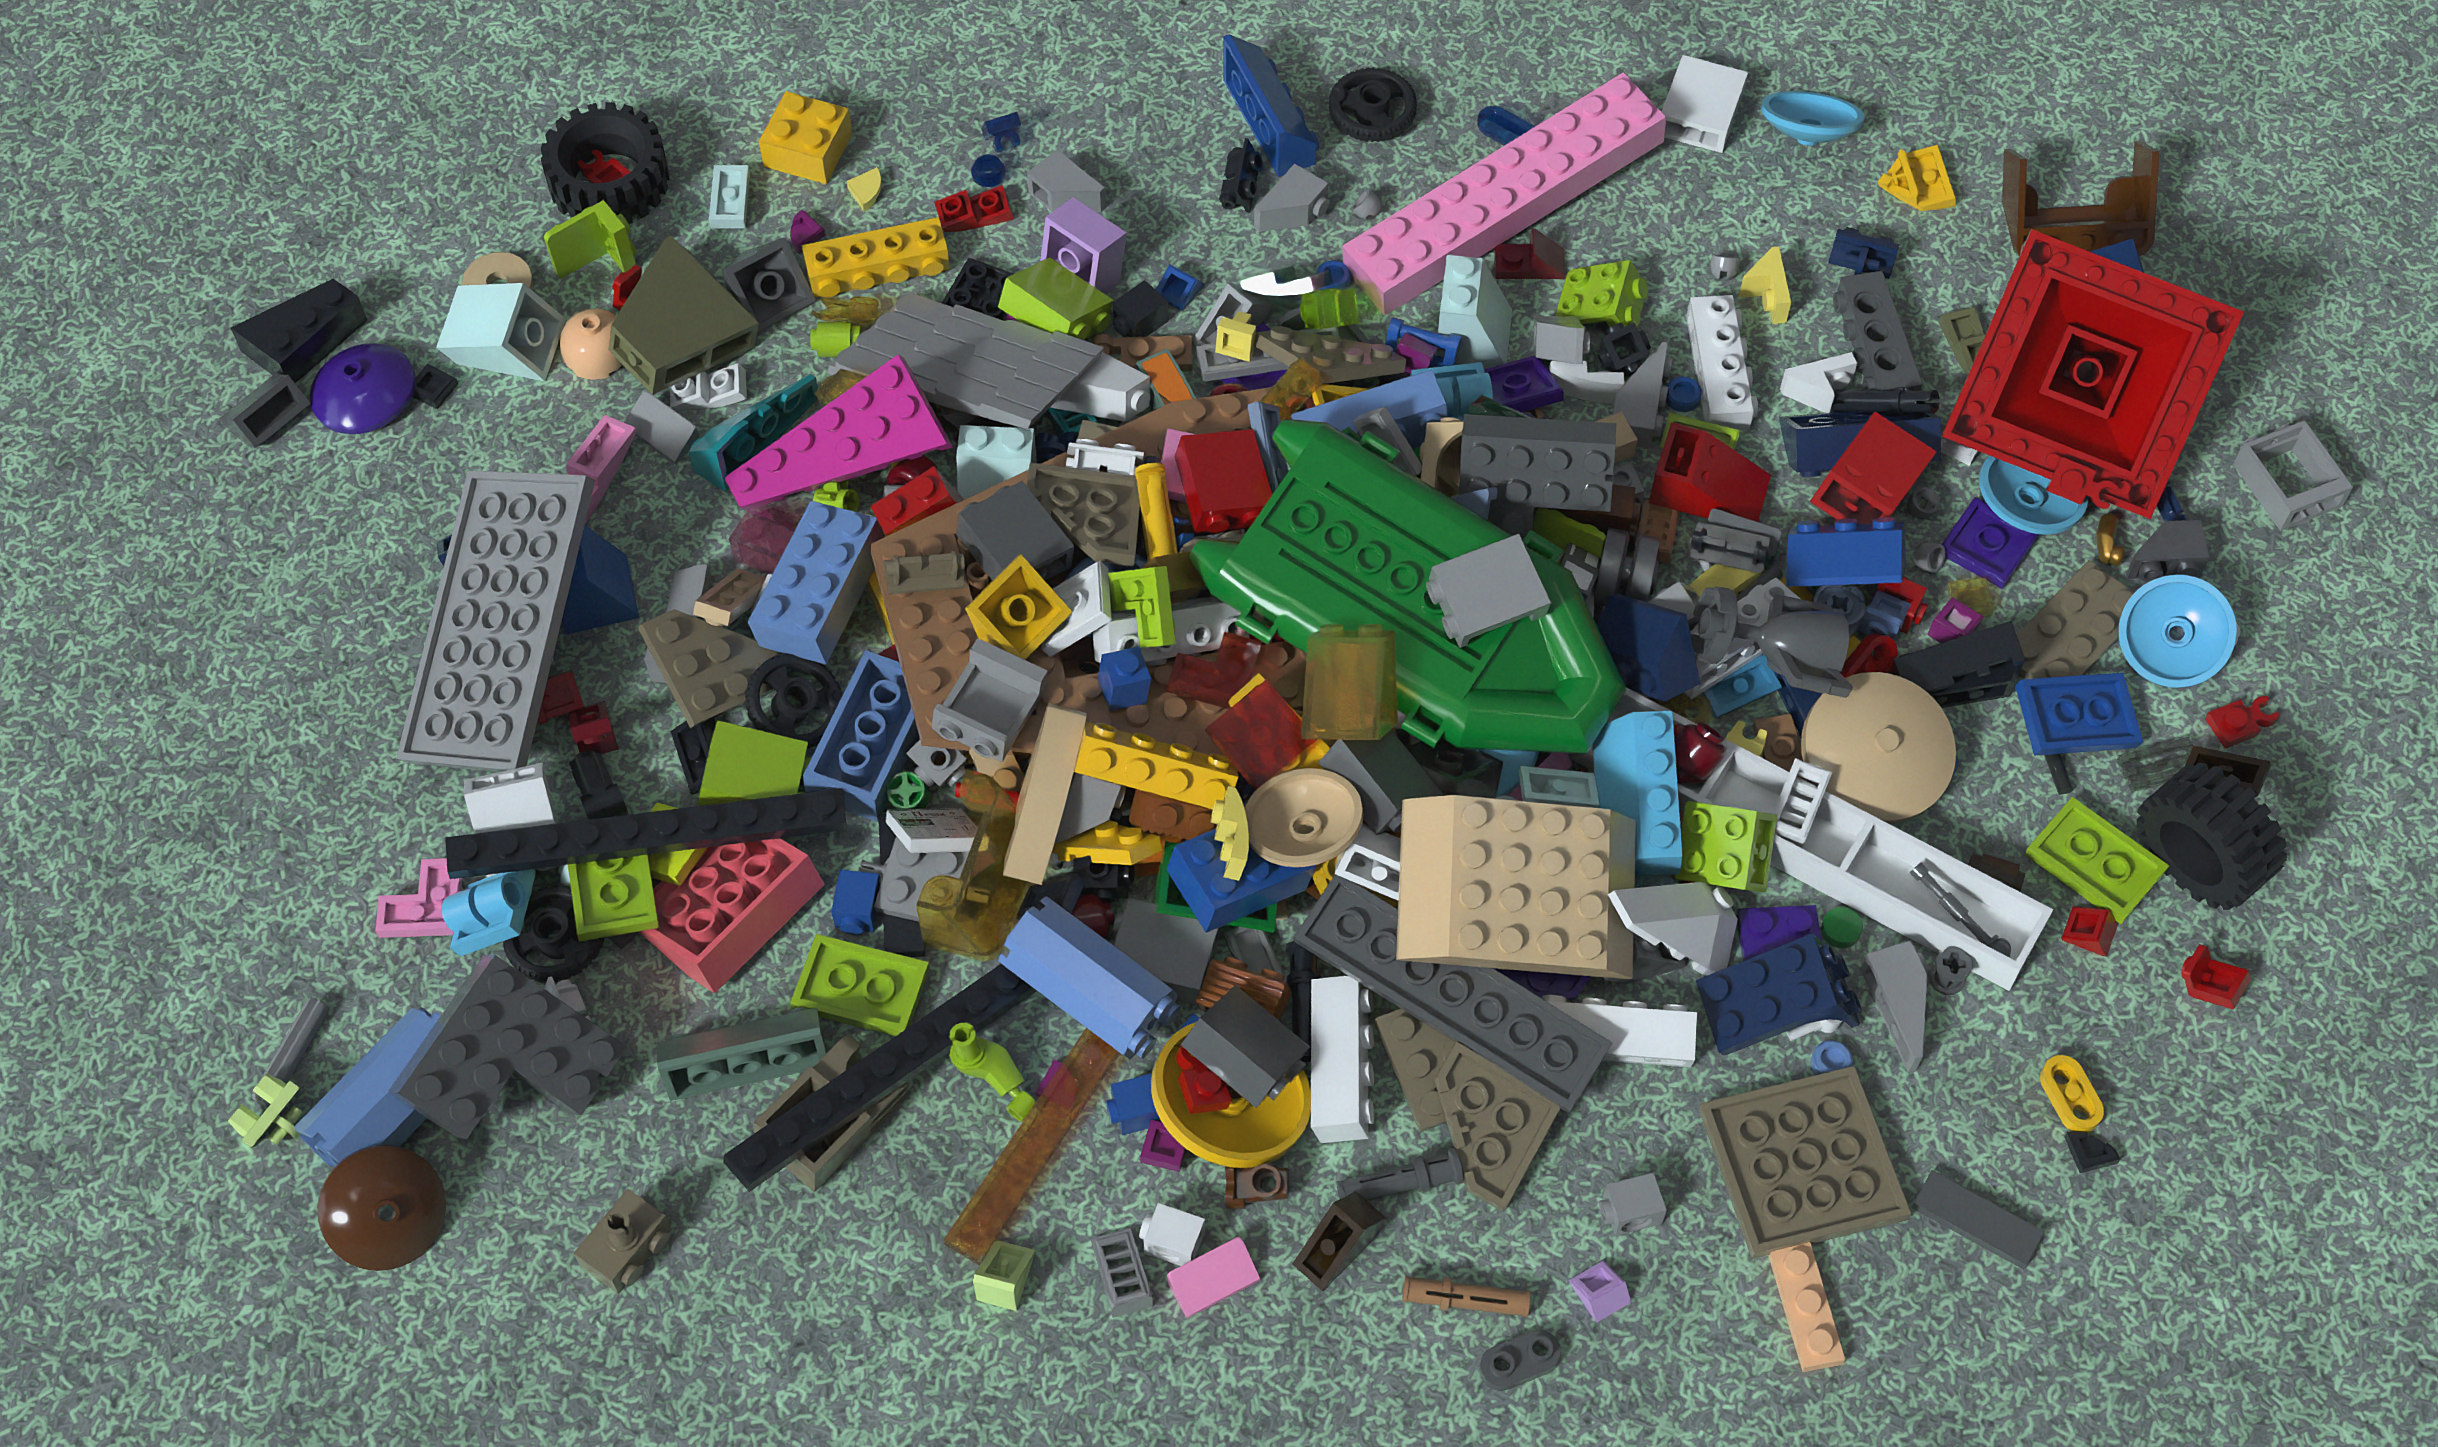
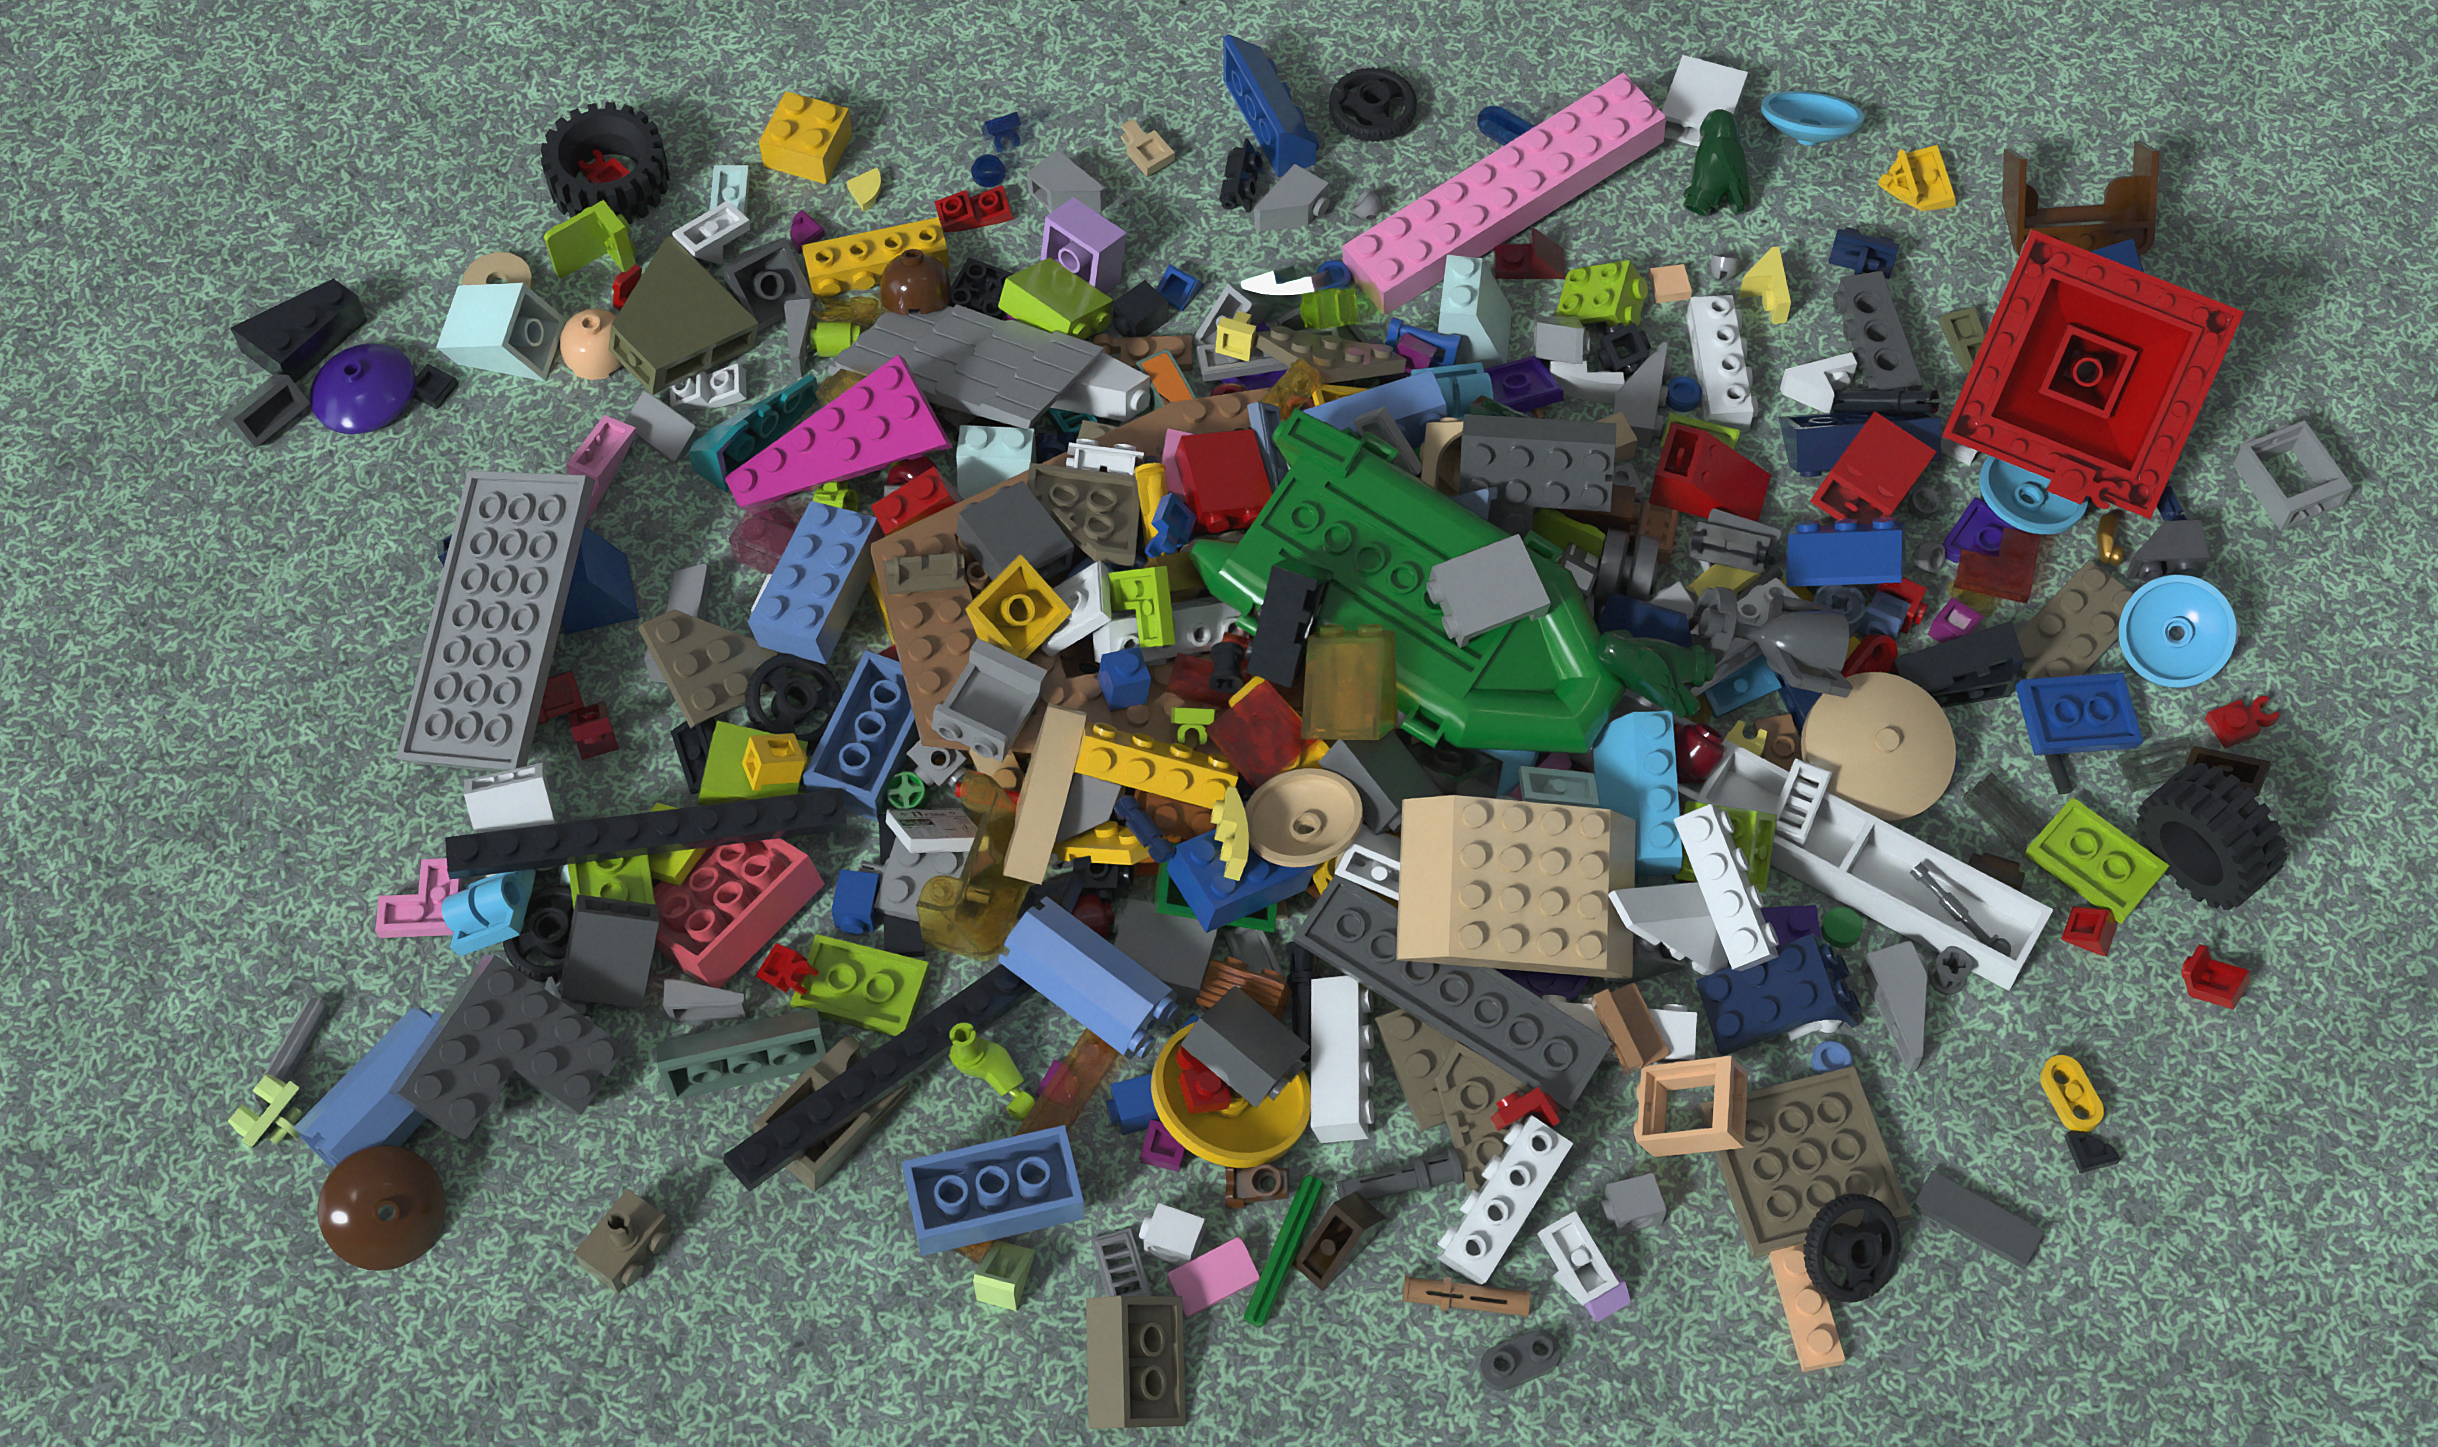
black piece [569,750,629,819] -> none
tan plate [693,568,766,626] -> none
none -> dark grey brick [561,894,659,1009]
none -> light grey slope [663,979,749,1022]
none -> white slope [672,200,750,265]
none -> yellow brick [742,733,807,791]
none -> red plate [755,943,819,995]
none -> light grey slope [784,298,816,378]
none -> reddish brown cylinder [880,249,951,315]
none -> medium blue brick [901,1125,1084,1256]
none -> dark tan slope [1086,1296,1186,1429]
none -> dark blue axle [1114,795,1175,863]
none -> tan plate [1121,119,1175,177]
none -> blue plate [1145,492,1197,559]
none -> lime tile [1171,707,1215,744]
none -> black bush [1209,642,1245,693]
none -> green axle [1244,1175,1325,1328]
none -> black wedge [1245,557,1334,688]
none -> green tile [1276,408,1364,479]
none -> white brick [1437,1116,1573,1285]
none -> red bracket [1490,1086,1560,1131]
none -> white slope [1537,1211,1619,1306]
none -> medium nougat panel [1590,983,1669,1076]
none -> dark green animal [1596,629,1715,718]
none -> light nougat window [1634,1055,1748,1157]
none -> light nougat tile [1649,264,1692,303]
none -> white brick [1674,804,1779,971]
none -> dark green animal [1683,109,1751,217]
none -> black wheel [1803,1193,1901,1303]
none -> clear red plate [1953,527,2041,604]
none -> clear smoke tile [1962,772,2047,853]

